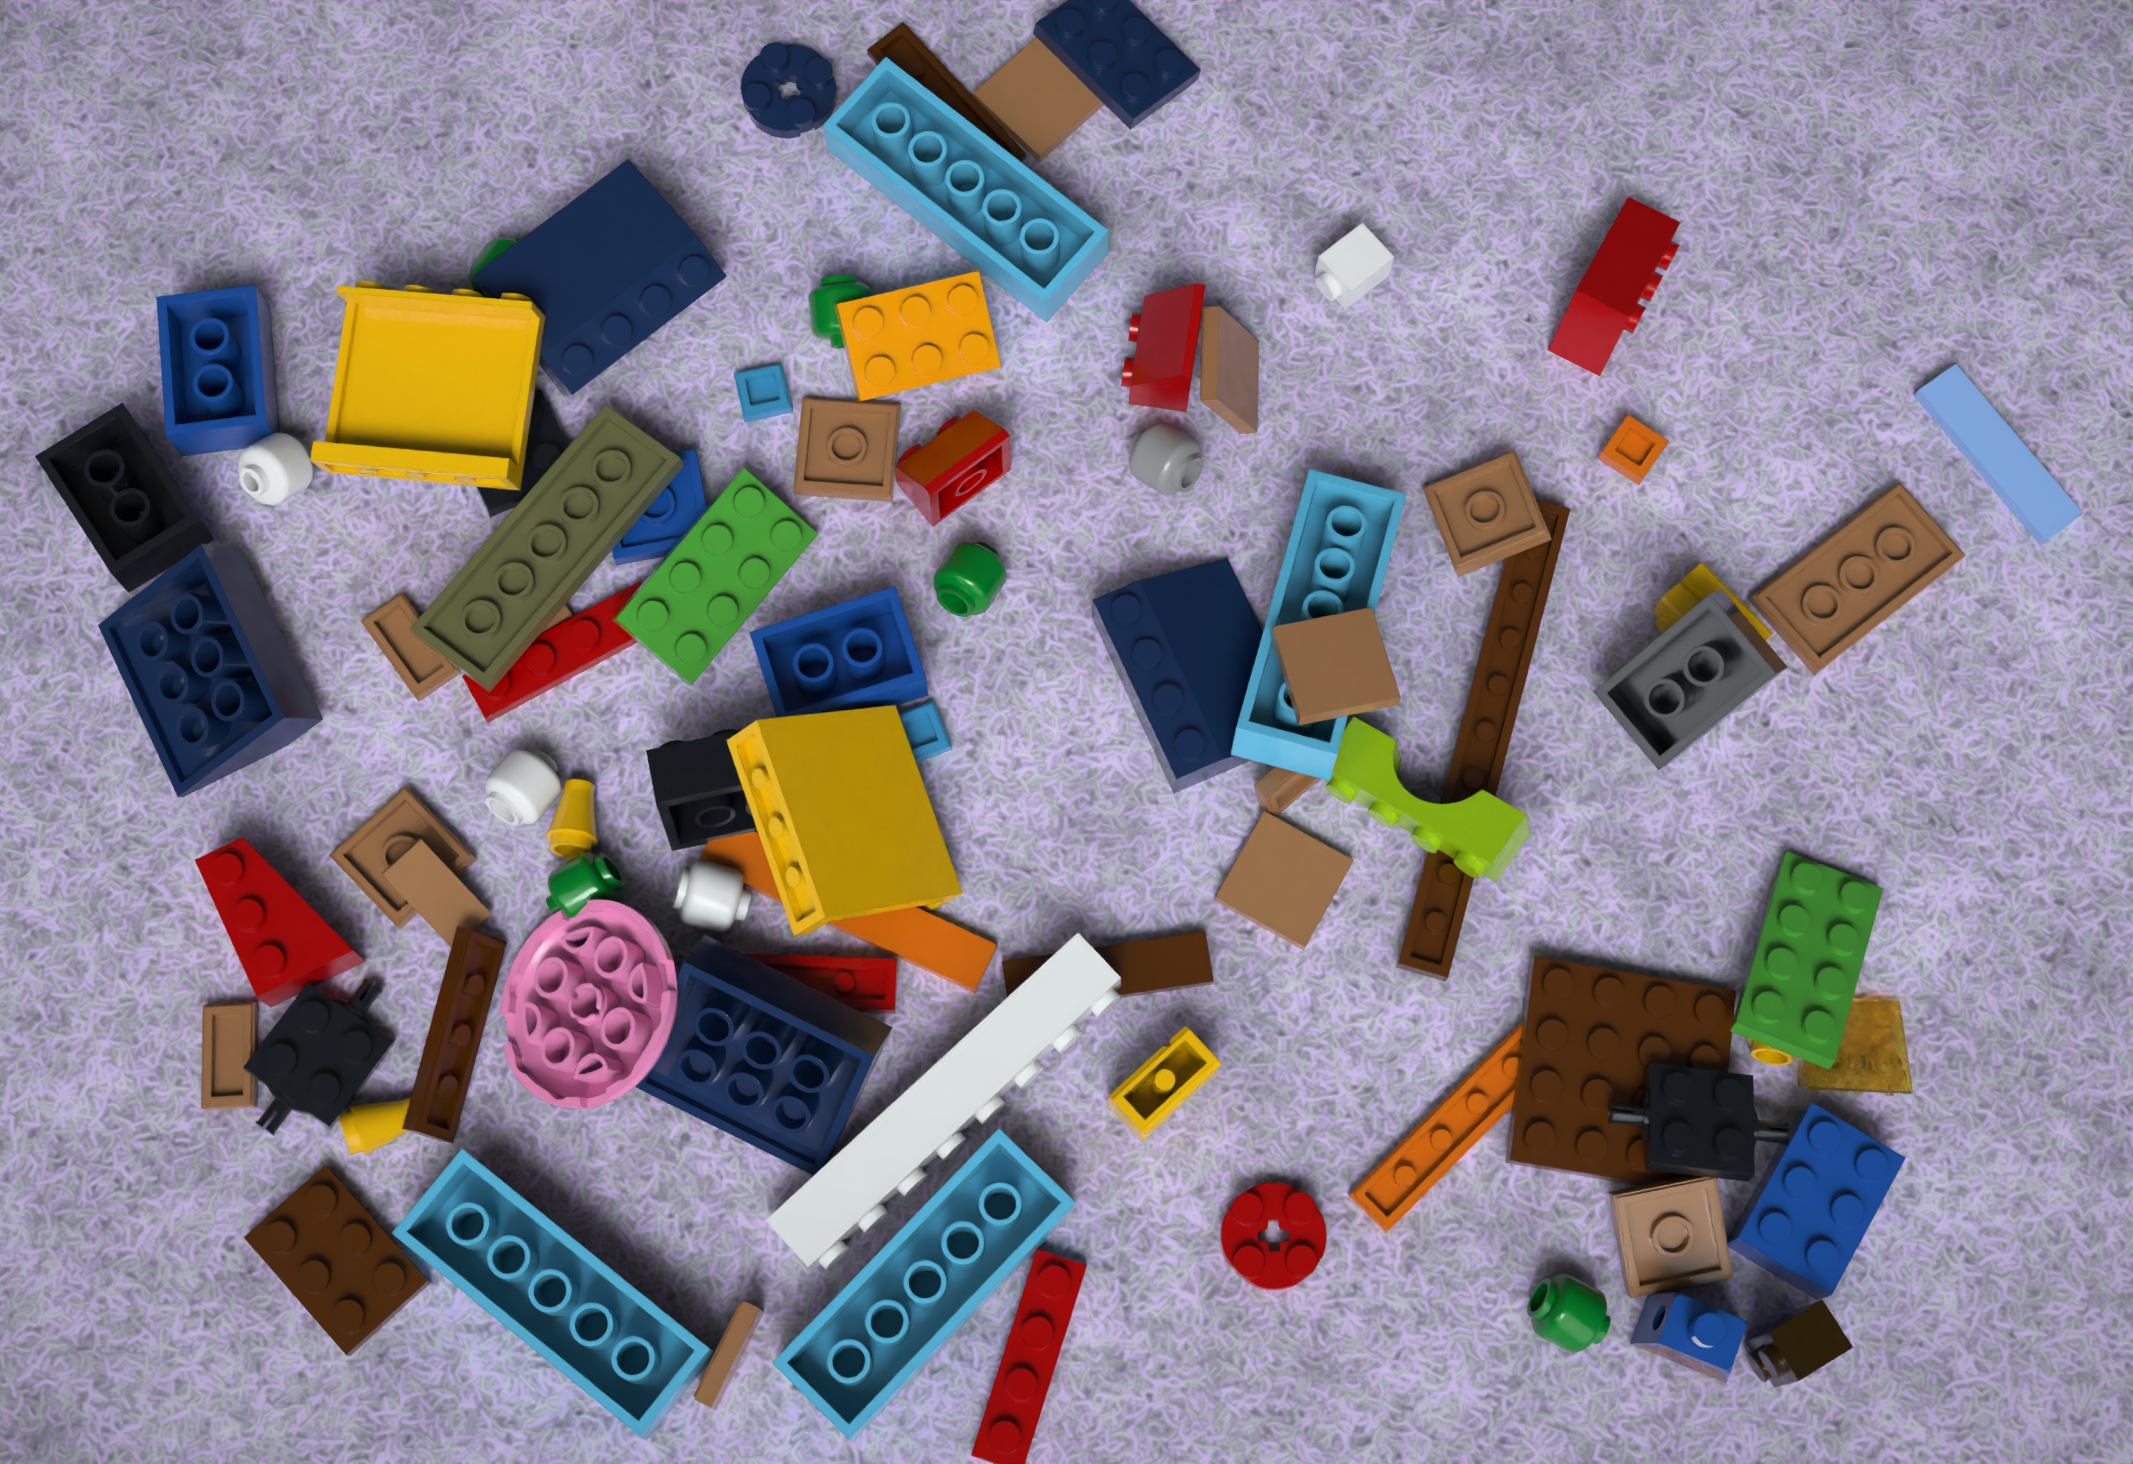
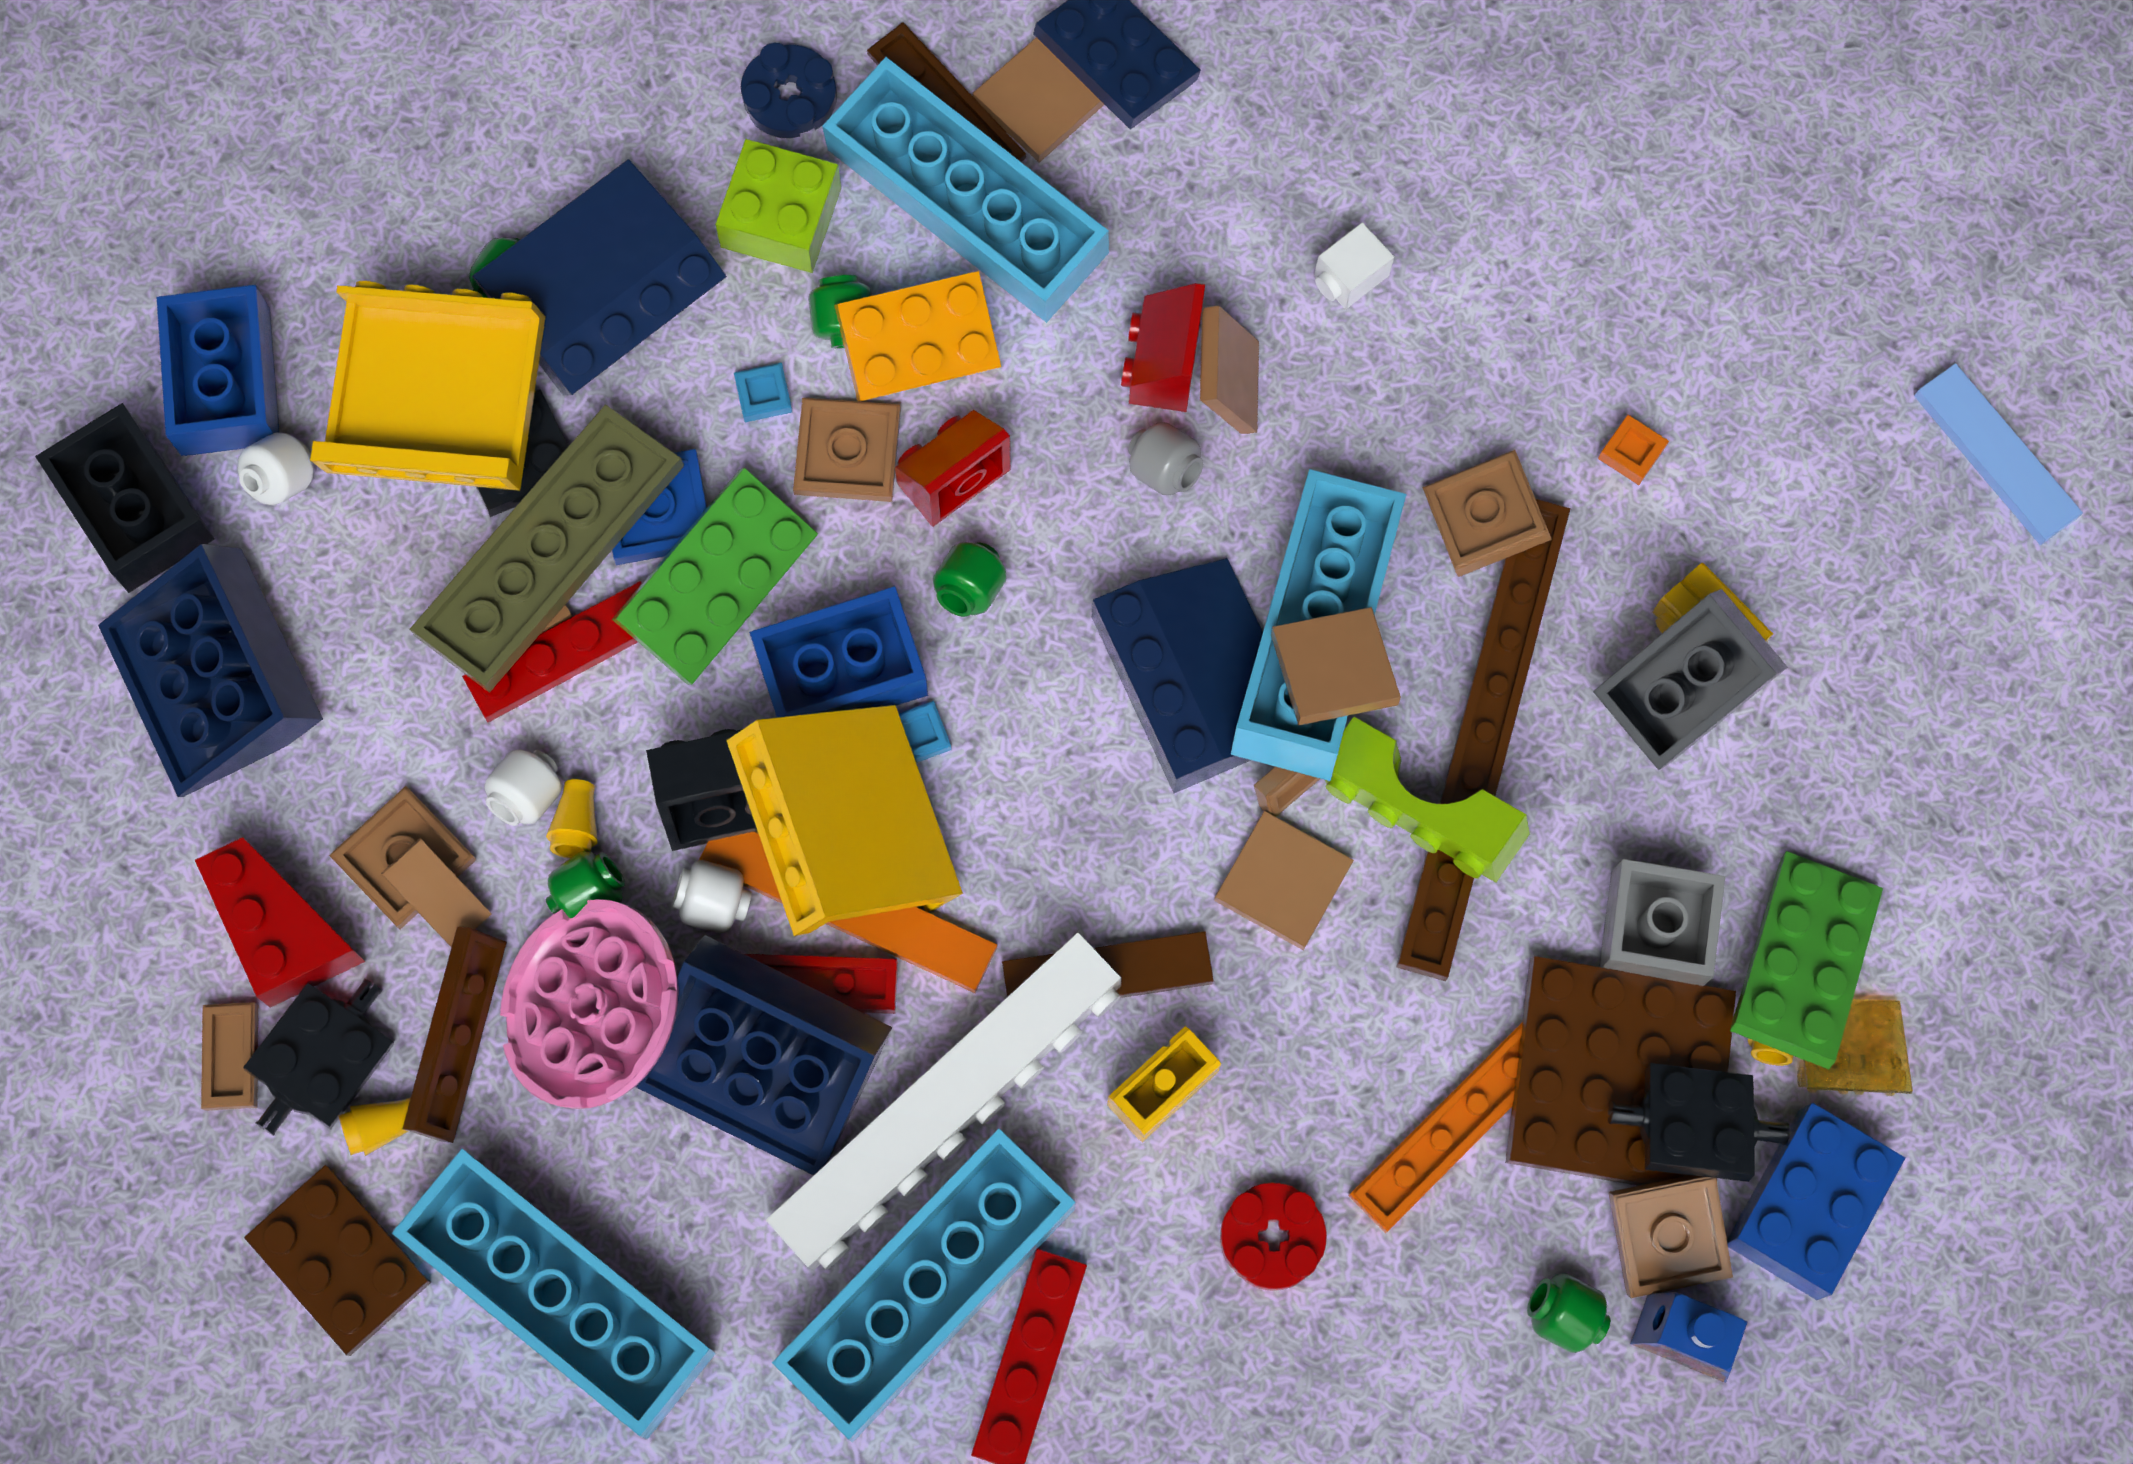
medium nougat tile [360,593,461,702] -> none
medium nougat tile [693,1300,764,1410] -> none
red wedge [1548,197,1681,376] -> none
dark brown brick [1745,1300,1853,1388] -> none
medium nougat tile [1749,482,1965,676] -> none
none -> lime brick [715,139,842,273]
none -> light grey brick [1599,859,1725,986]

